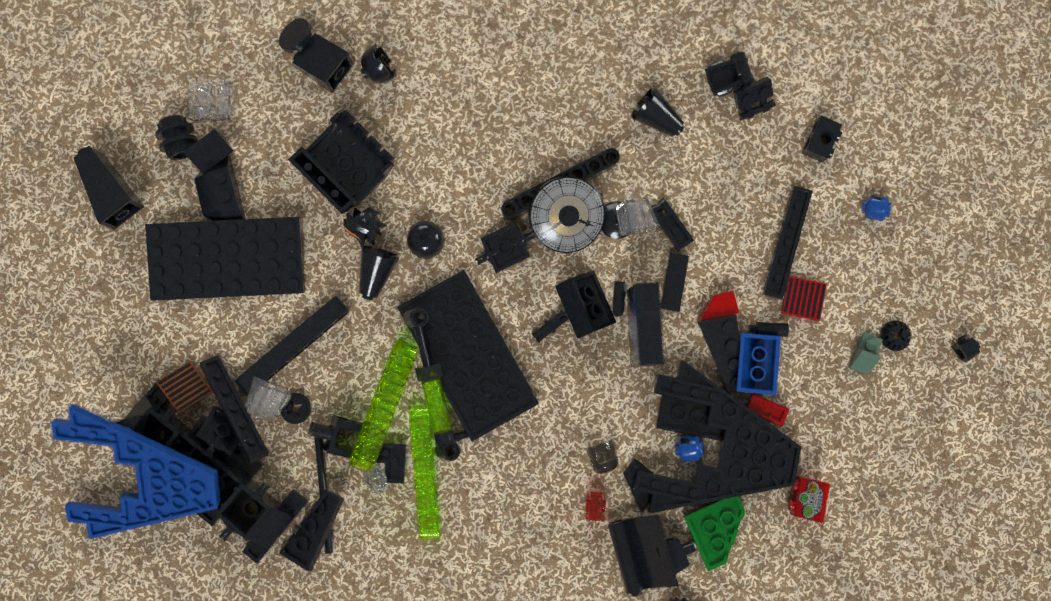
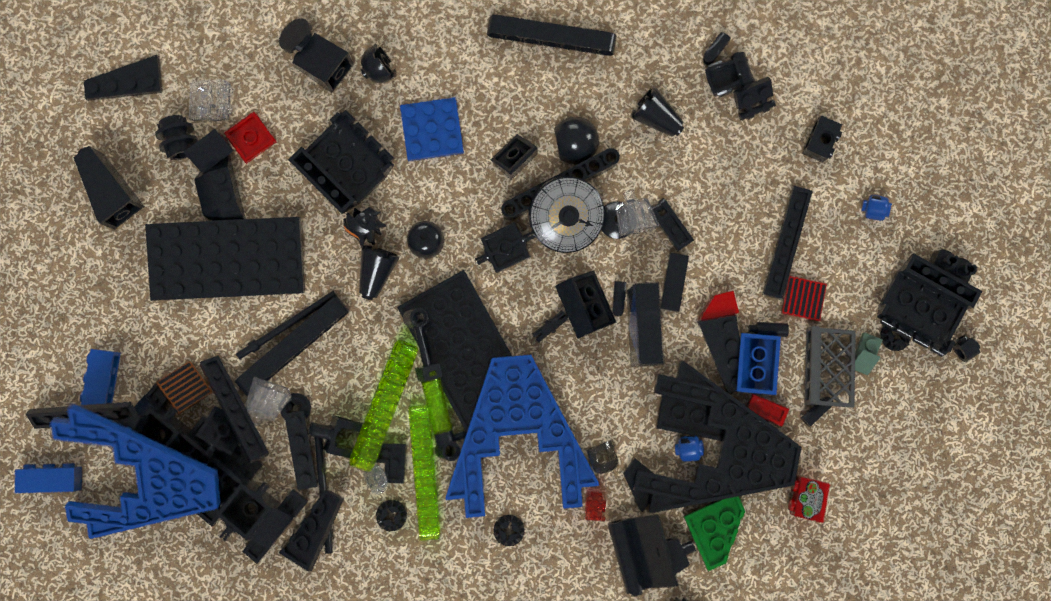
none -> blue brick [15,463,82,493]
none -> black plate [25,402,138,429]
none -> blue brick [80,349,121,405]
none -> black wing [84,55,162,101]
none -> red tile [224,111,277,164]
none -> black bar [236,290,337,360]
none -> black plate [284,410,318,490]
none -> black gear [376,500,407,532]
none -> blue plate [400,97,464,162]
none -> blue wing [446,354,599,518]
none -> black beam [487,14,617,56]
none -> black slope [491,134,538,180]
none -> black gear [493,515,525,547]
none -> black cylinder [554,117,599,164]
none -> black bar [703,32,731,65]
none -> black bar [801,397,833,427]
none -> dark grey fence [804,326,856,408]
none -> black slope [877,253,982,357]
none -> black brick [929,249,977,283]

